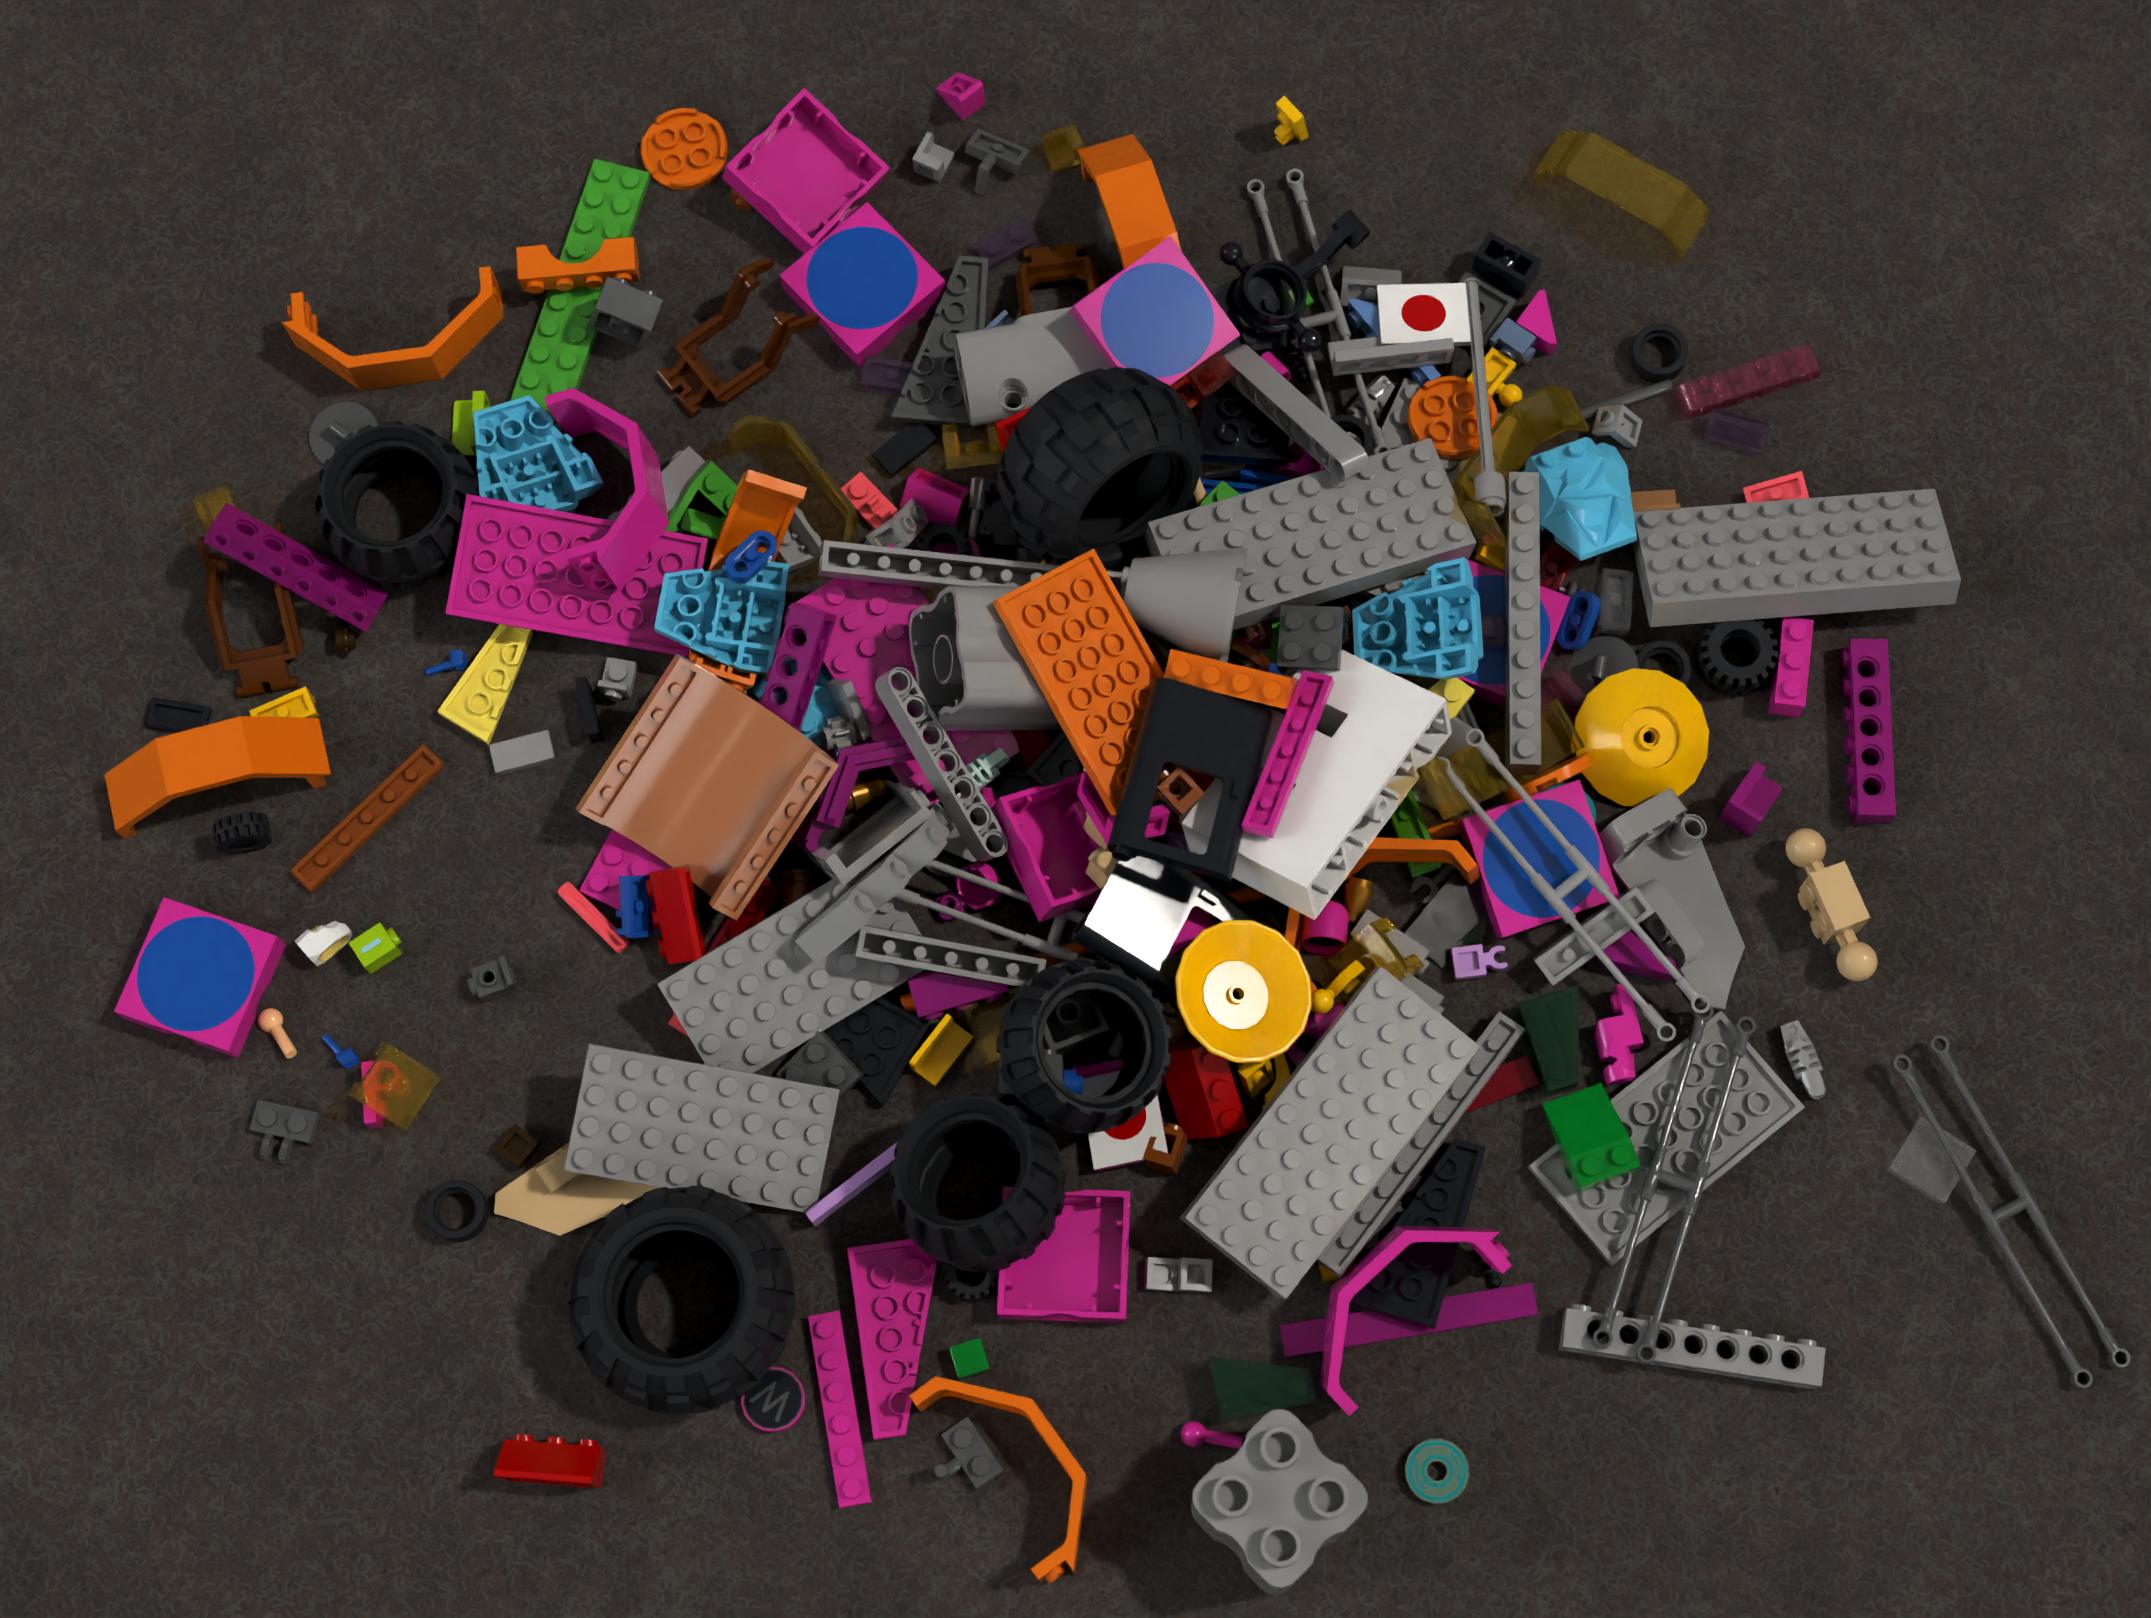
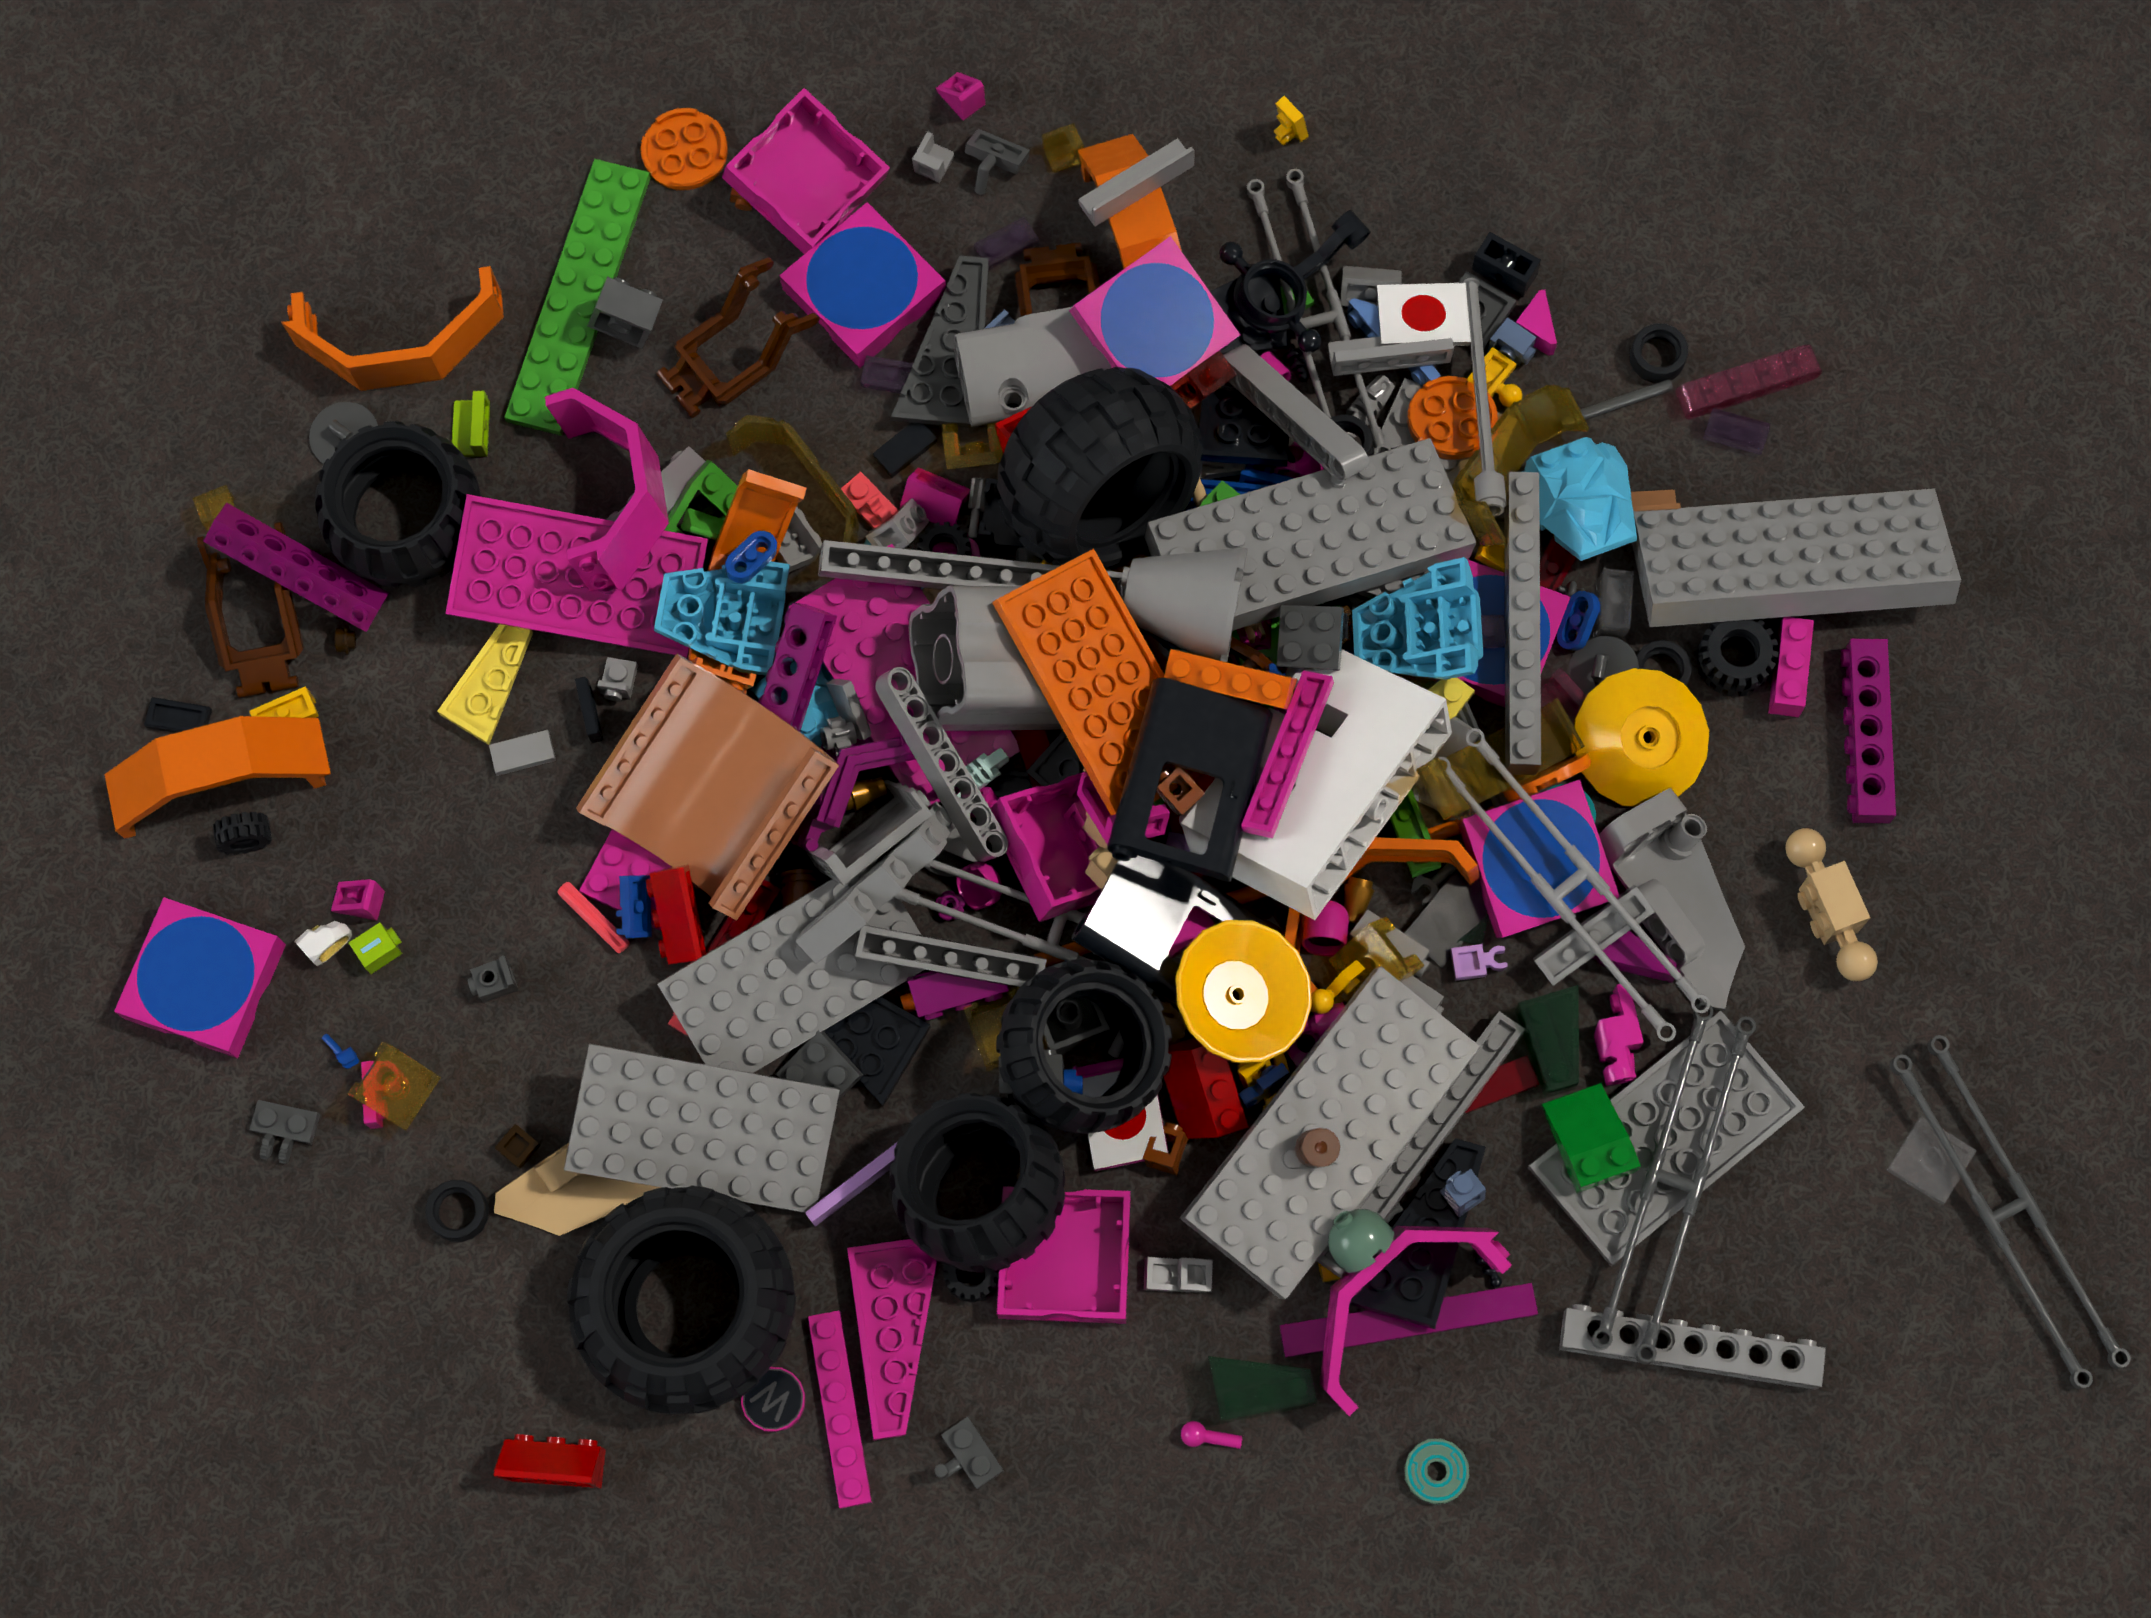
light nougat bar [258,1008,297,1059] -> none
dark orange tile [290,744,445,893] -> none
blue hand [425,650,468,676] -> none
medium azure wedge [473,395,603,512] -> none
orange arch [516,237,640,294] -> none
yellow panel [909,1013,974,1087] -> none
orange panel [909,1376,1087,1584] -> none
green piece [950,1338,990,1380] -> none
light grey brick [1191,1409,1368,1595] -> none
clear yellow windscreen [1534,130,1710,264] -> none
light grey bracket [1592,404,1643,448] -> none
magenta panel [1719,761,1782,838] -> none
coral plate [1743,471,1809,503] -> none
light grey hinge [1780,1020,1826,1100] -> none
none -> dark pink slope [331,879,385,921]
none -> light grey panel [1078,138,1195,226]
none -> dark blue plate [1238,1062,1291,1110]
none -> reddish brown piece [1295,1128,1340,1168]
none -> sand green cylinder [1328,1209,1394,1273]
none -> sand blue brick [1440,1169,1486,1217]

